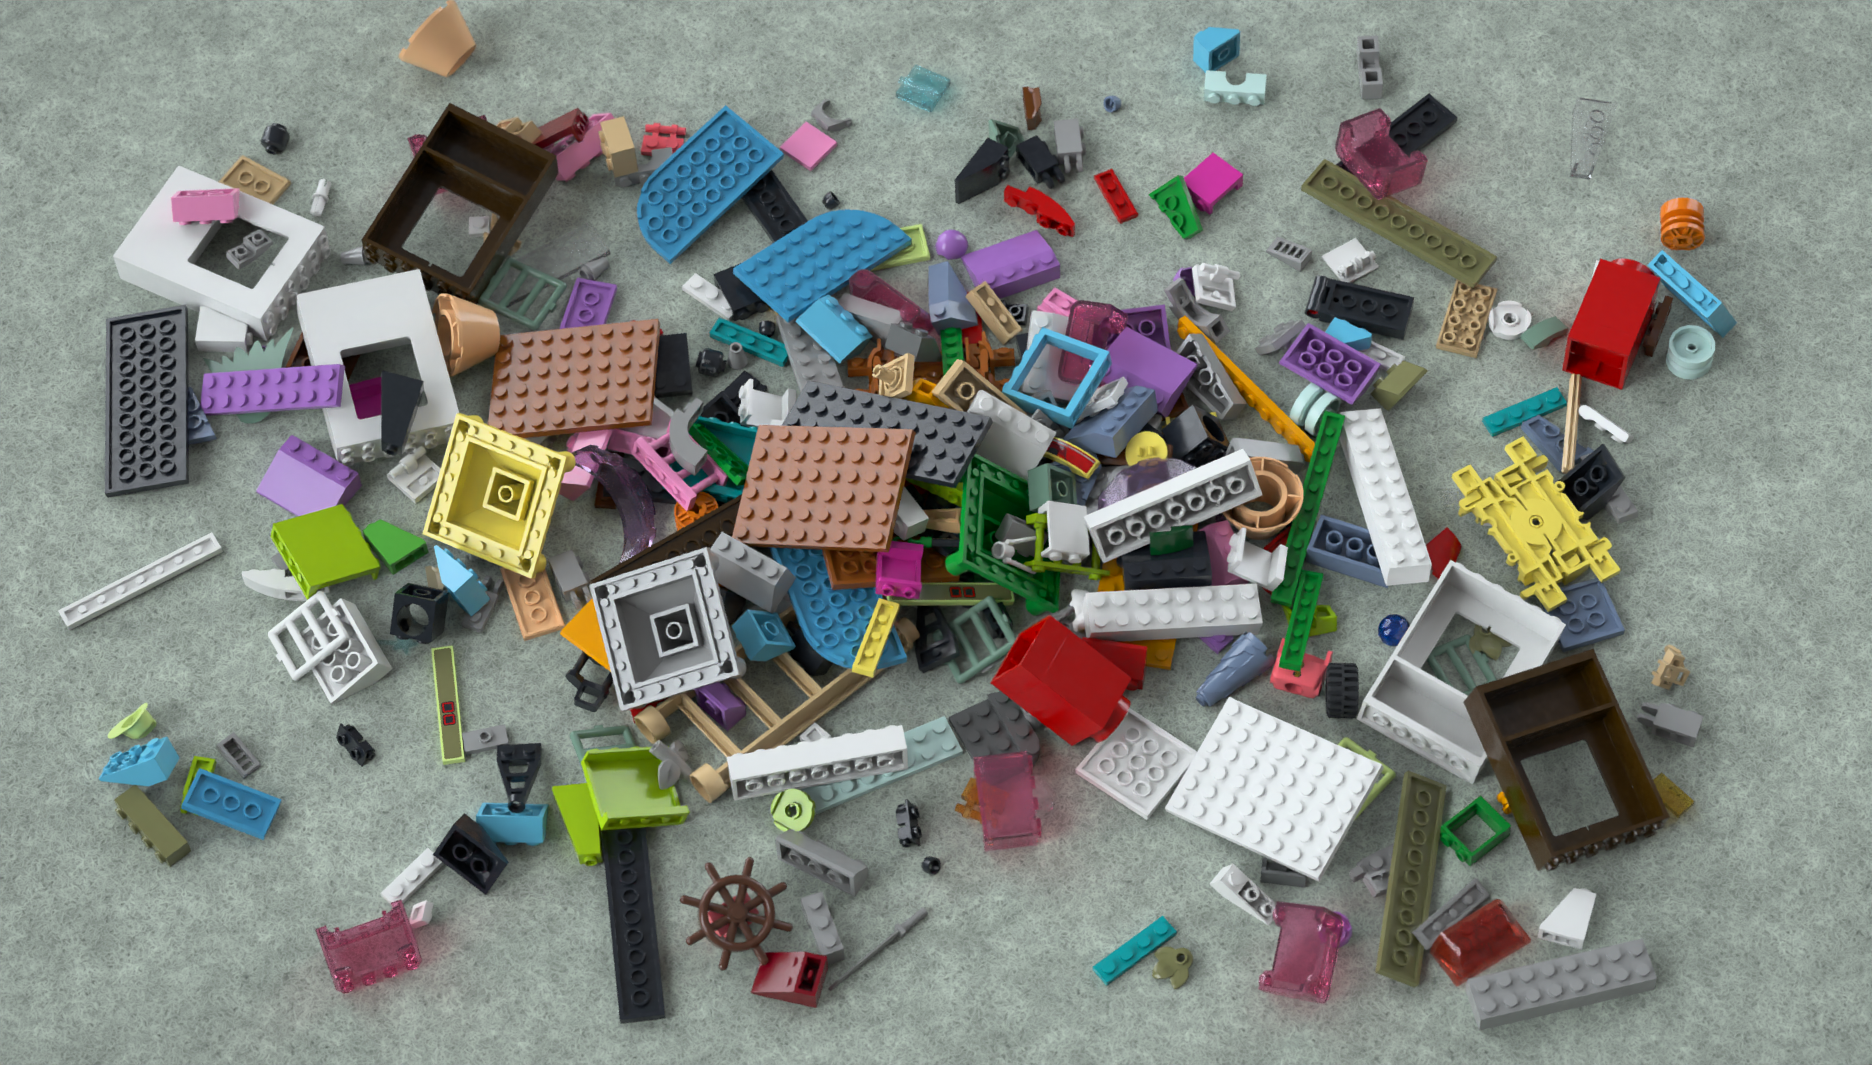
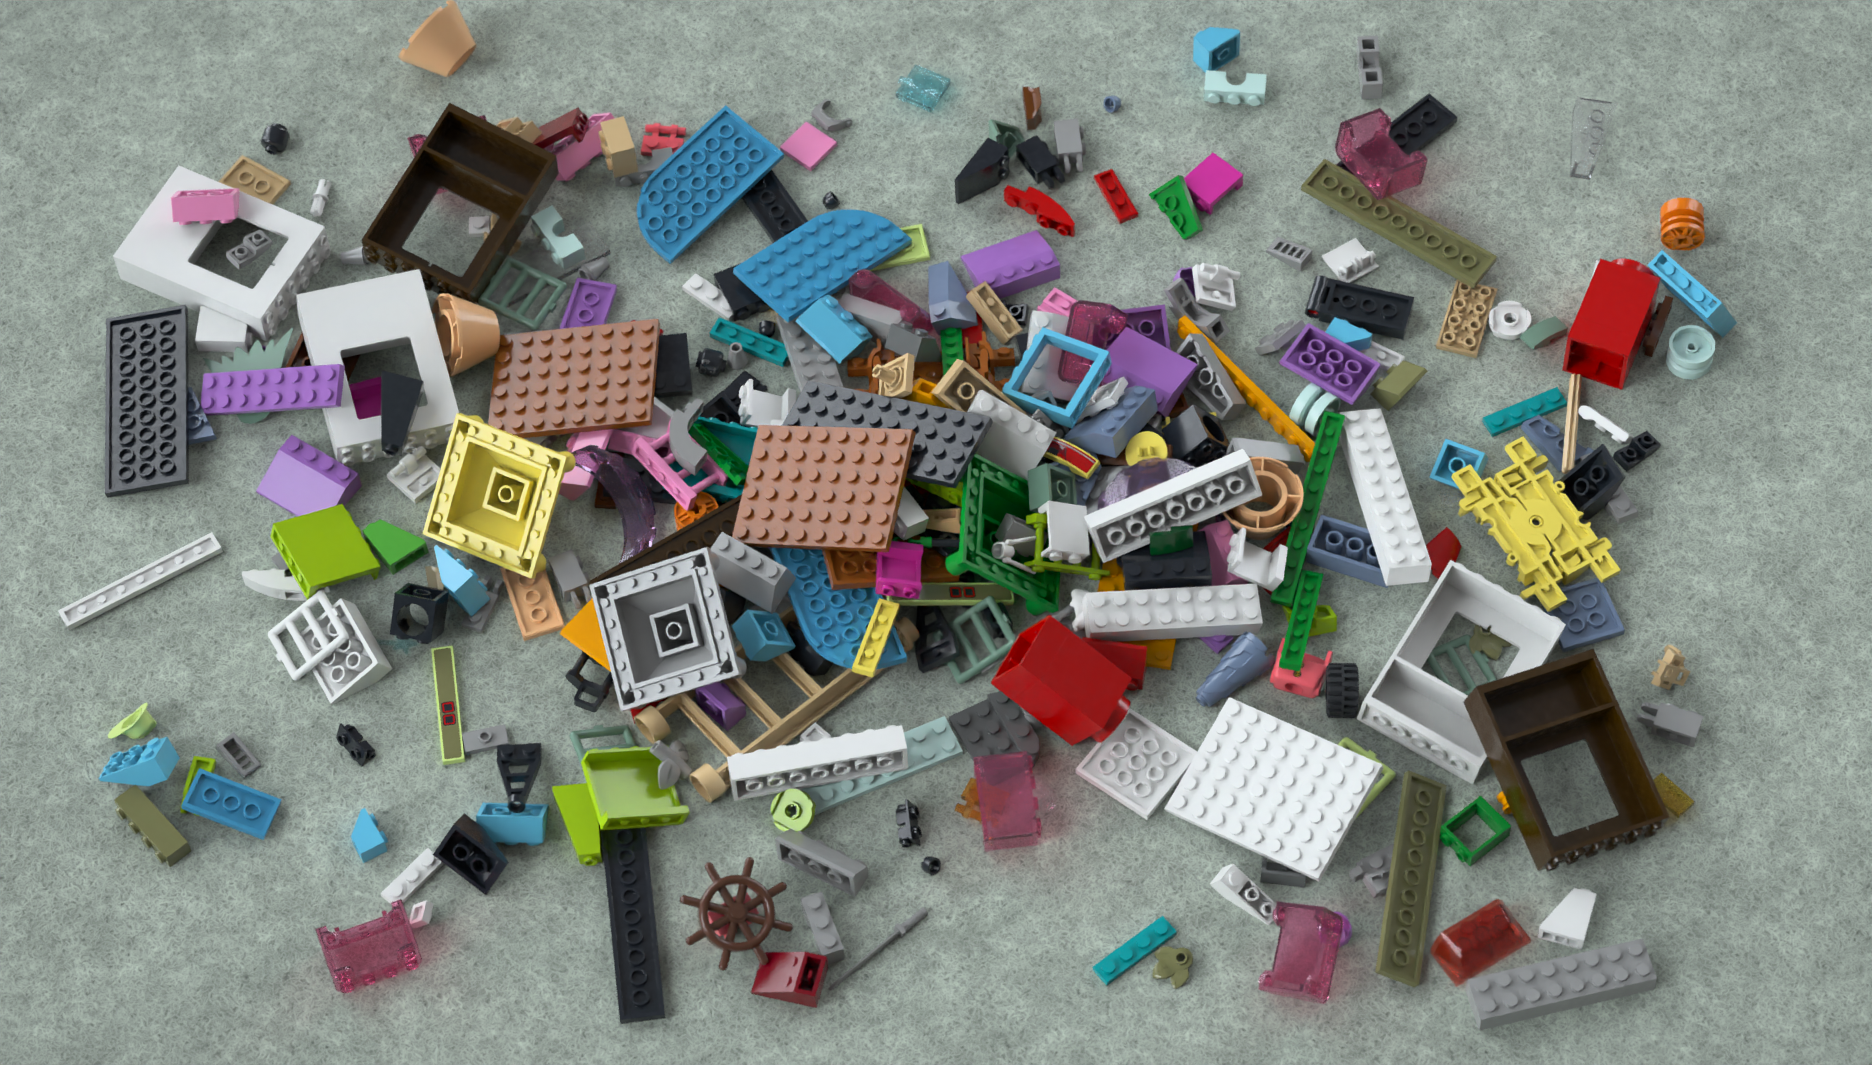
medium lavender hair [935,229,968,260] -> none
clear blue hair [1378,614,1410,646] -> none
light grey tile [1412,878,1490,950] -> none
none -> medium azure slope [351,808,388,863]
none -> light aqua arch [531,205,586,270]
none -> medium azure slope [1429,438,1489,490]
none -> black slope [1613,431,1661,472]

